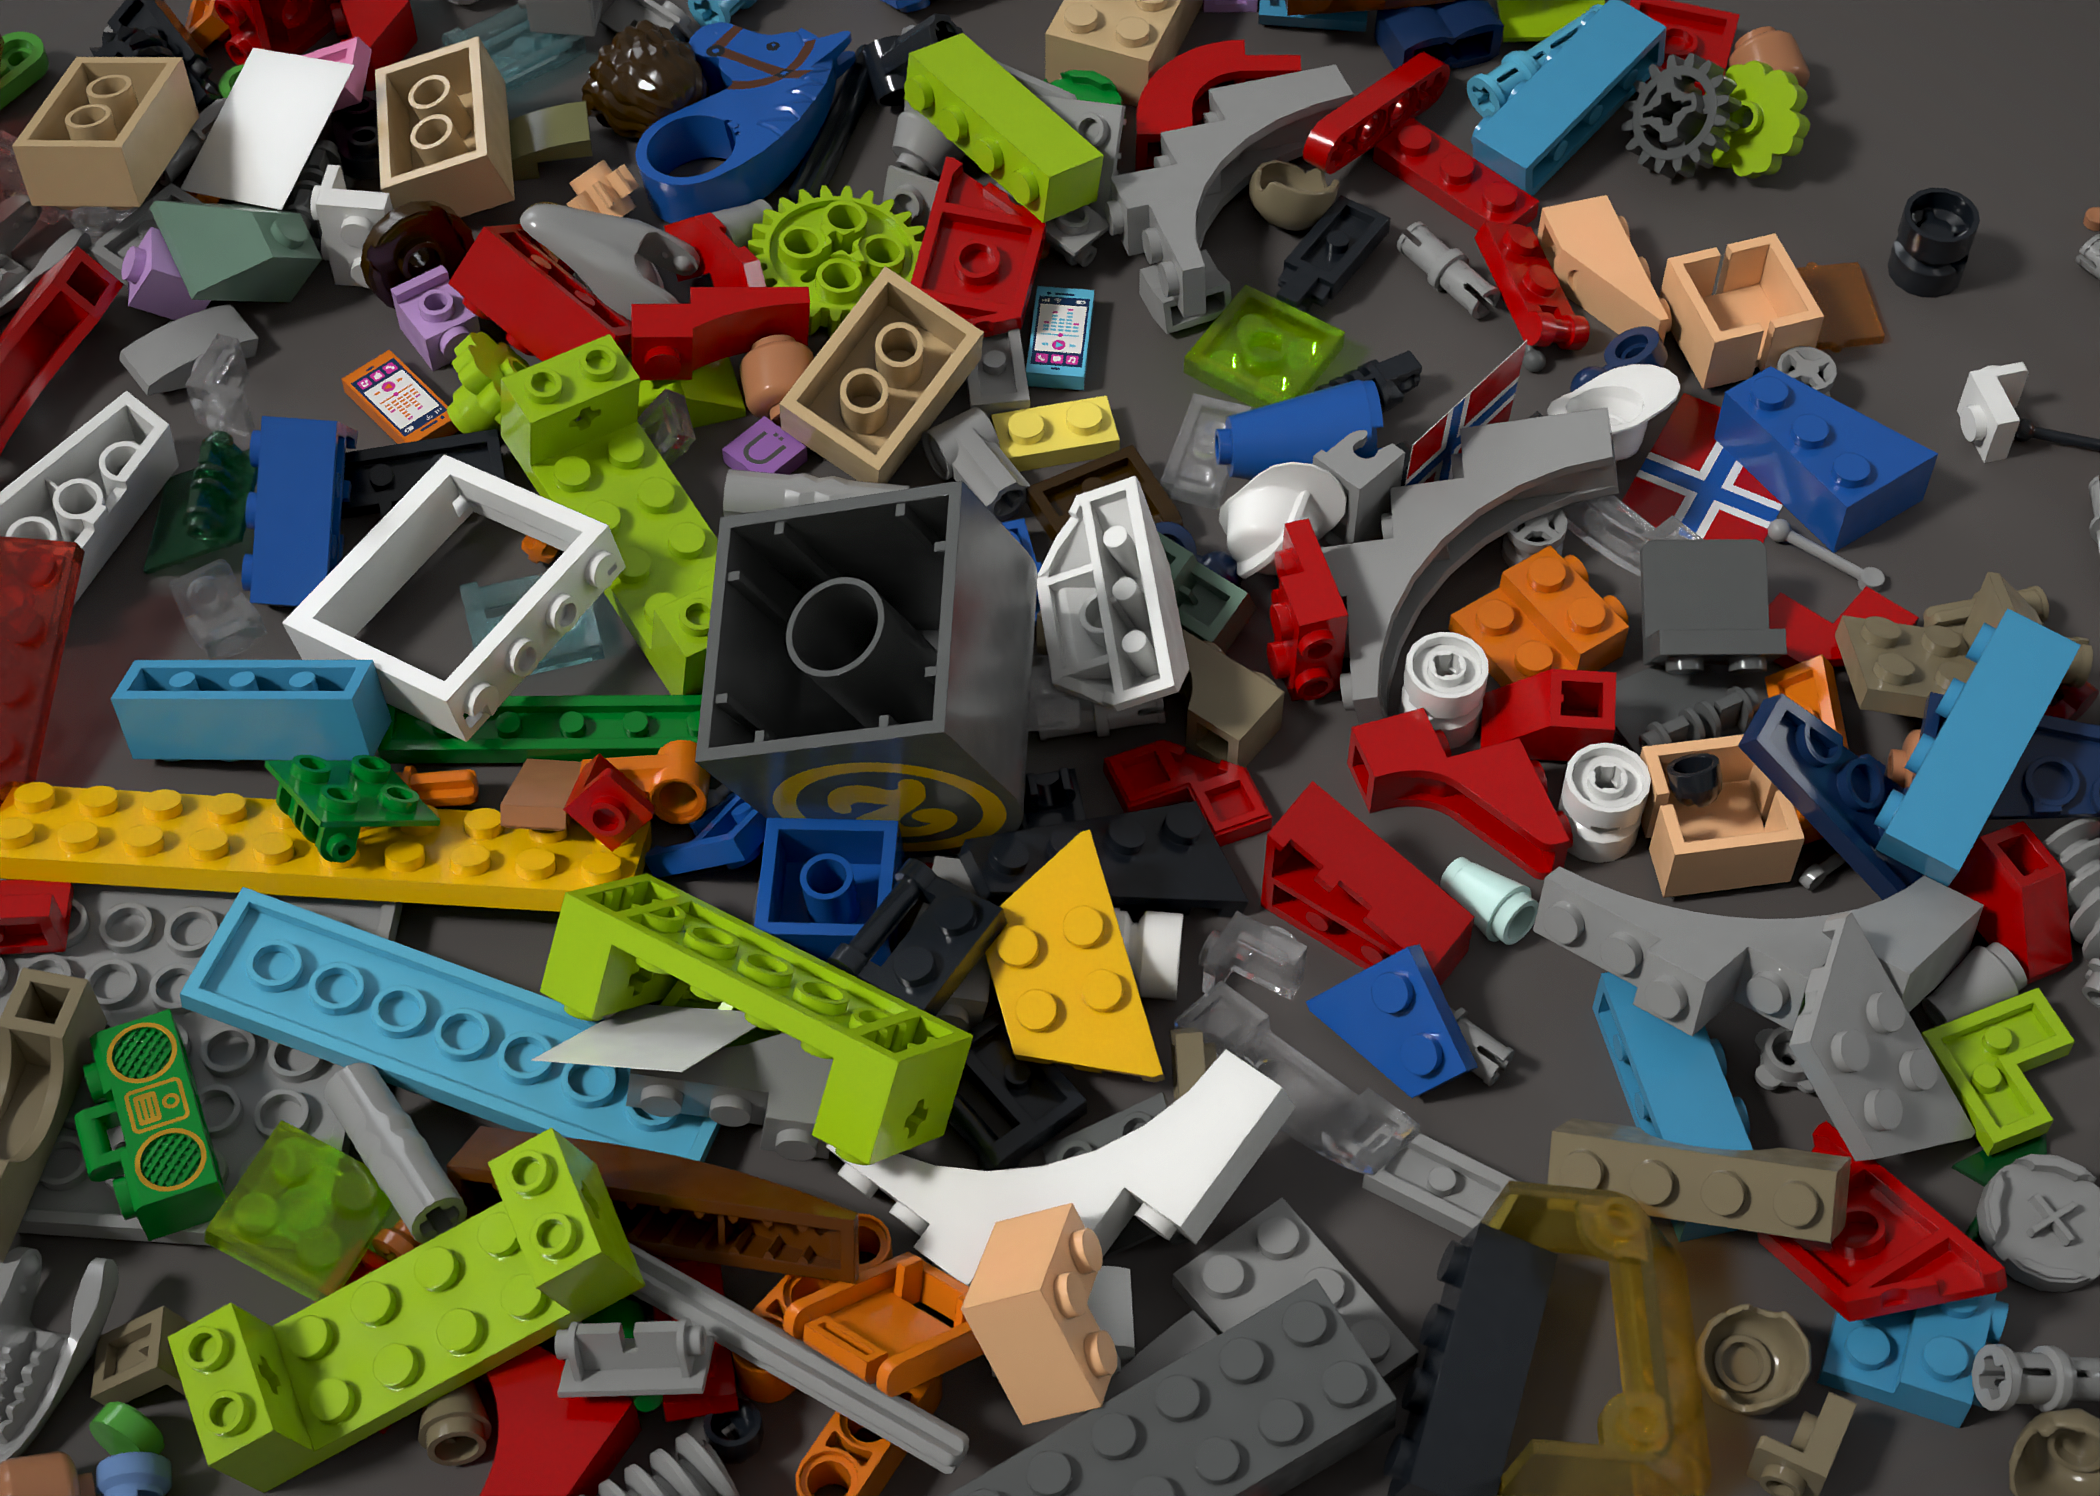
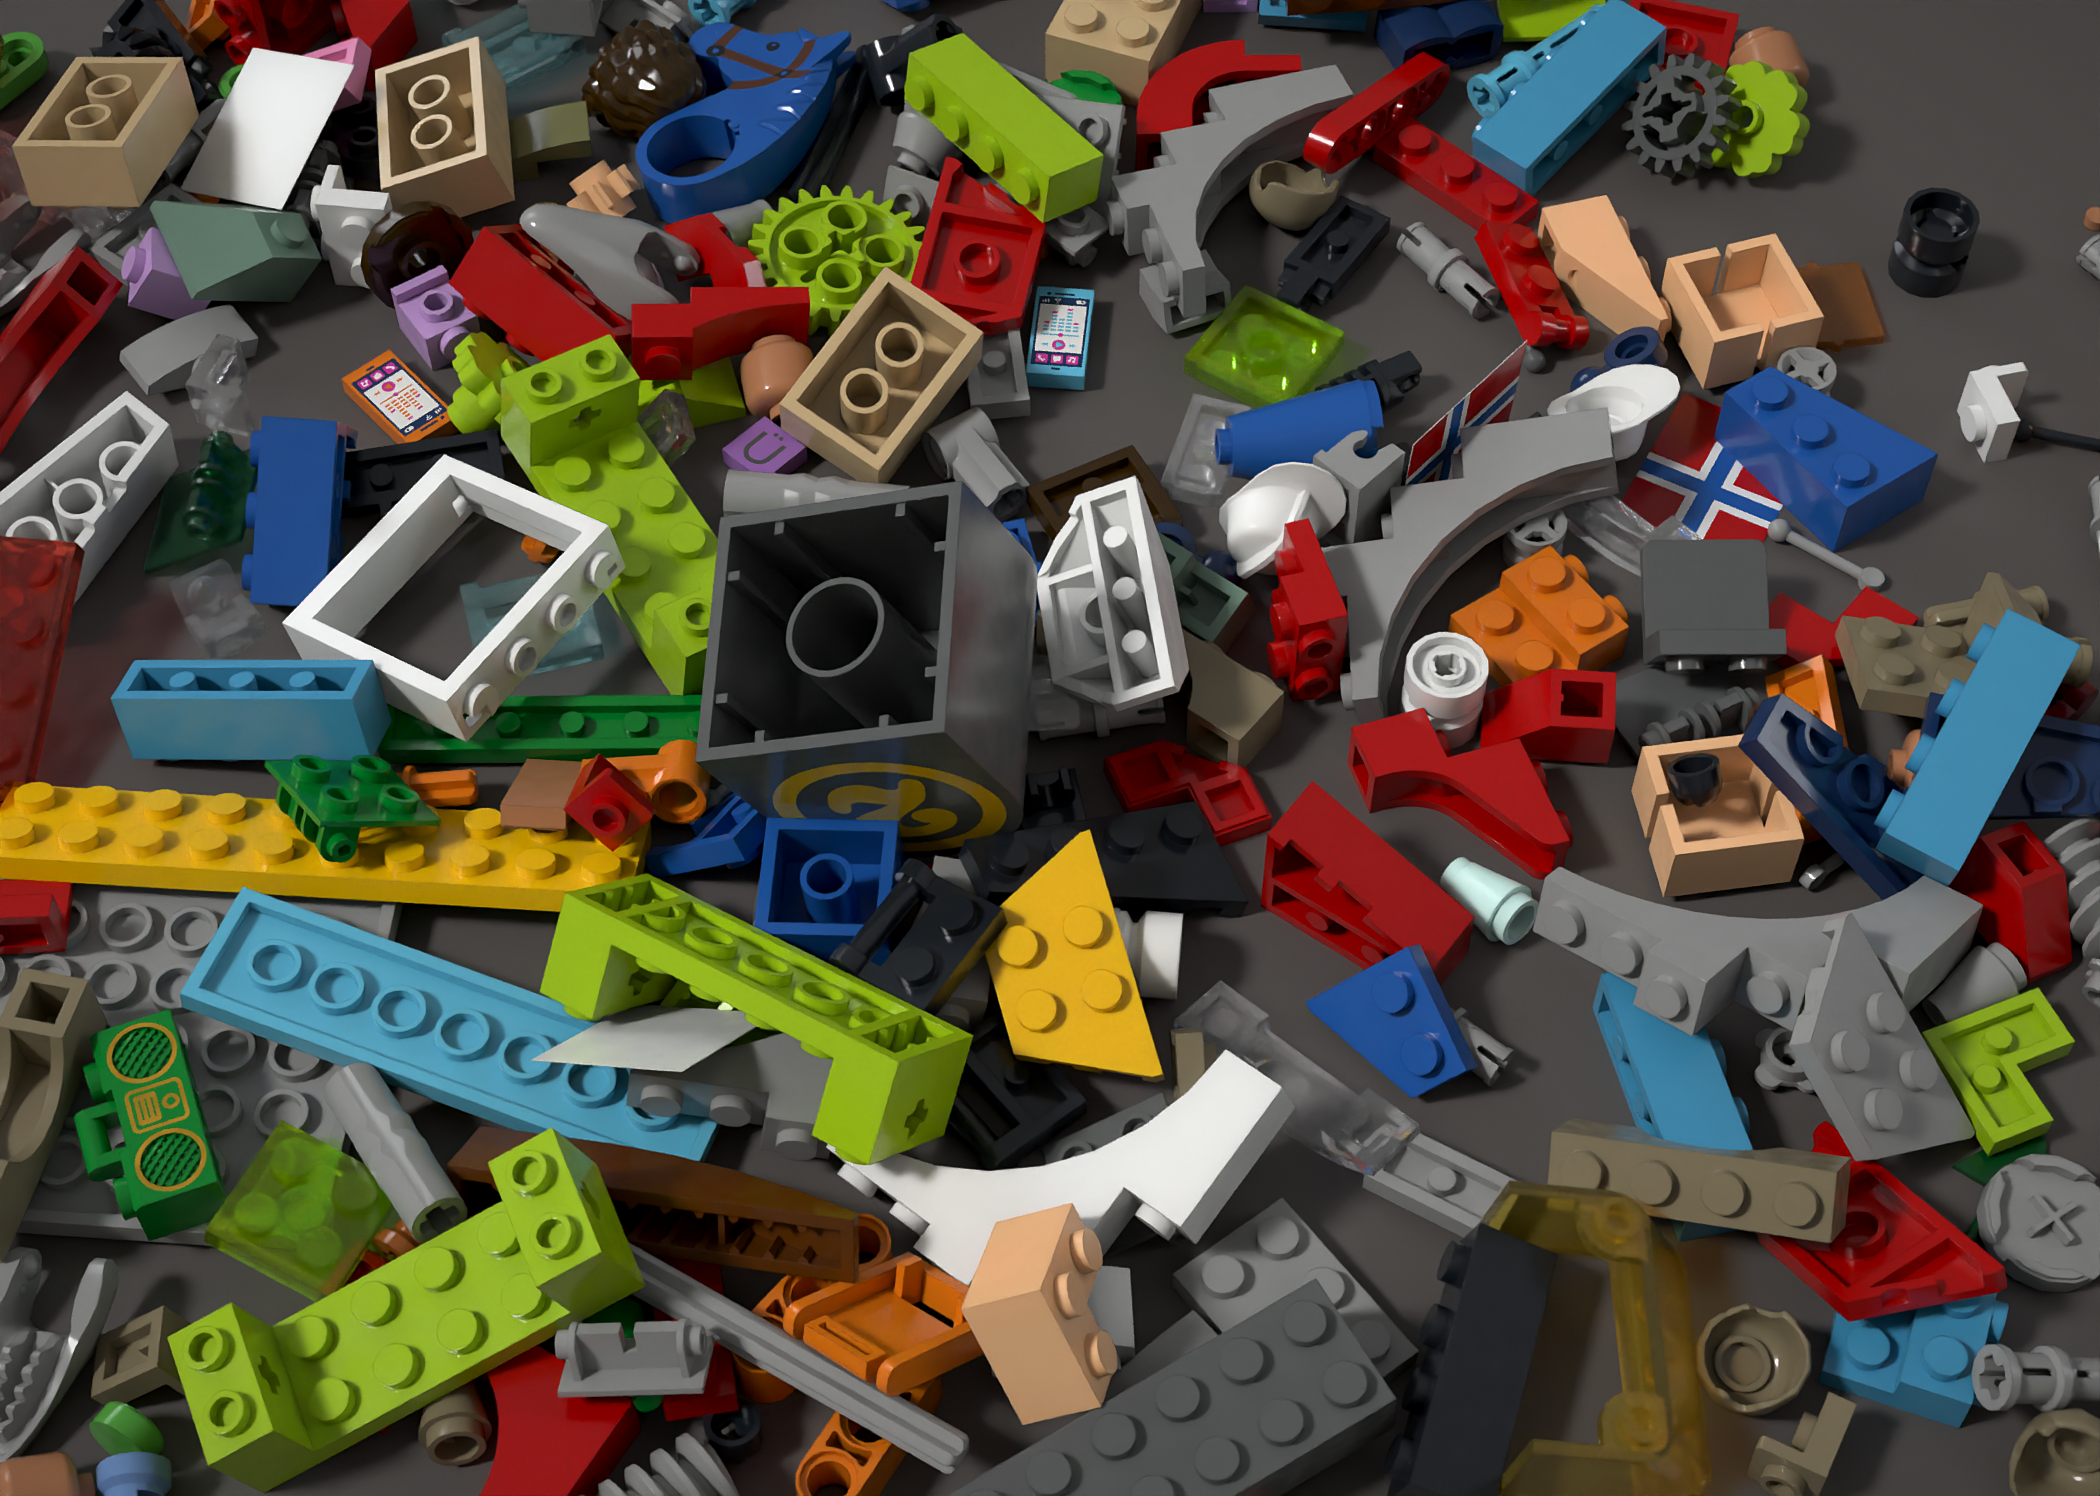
light yellow plate [991,395,1120,472] -> none
clear bracket [1198,911,1307,1000] -> none
white wheel [1557,742,1651,863] -> none

